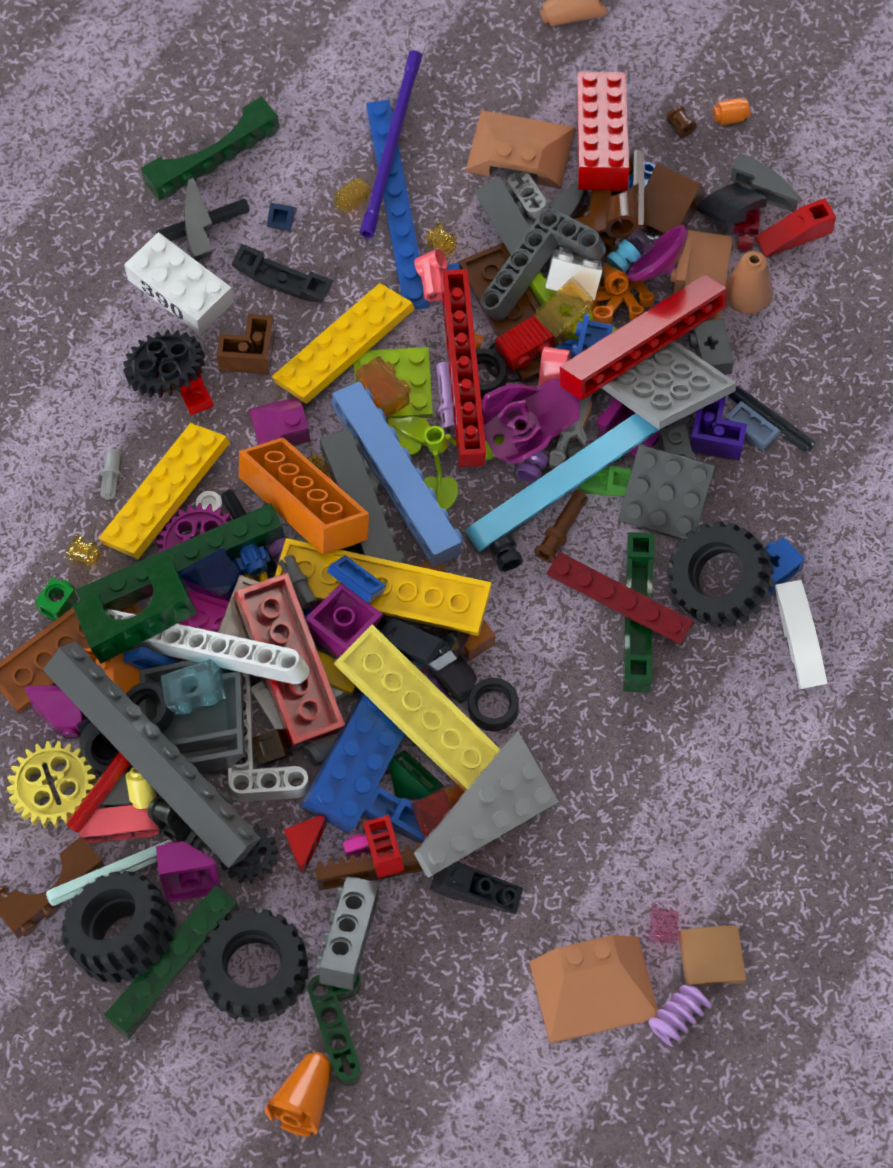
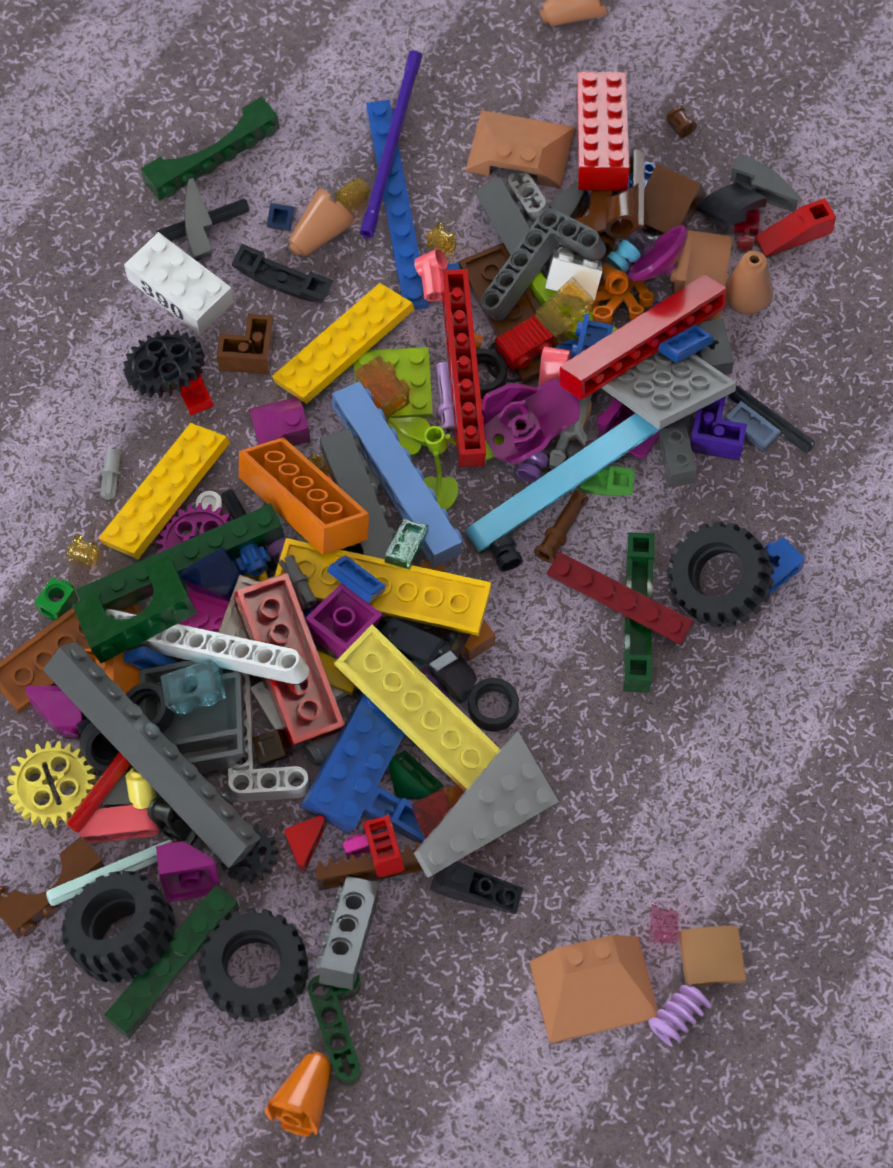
dark grey plate [618,444,716,539] -> none
orange brick [713,97,750,126] -> none
white slope [775,580,828,689] -> none
none -> nougat cone [288,188,355,257]
none -> clear green plate [384,519,429,570]
none -> blue plate [659,325,713,363]

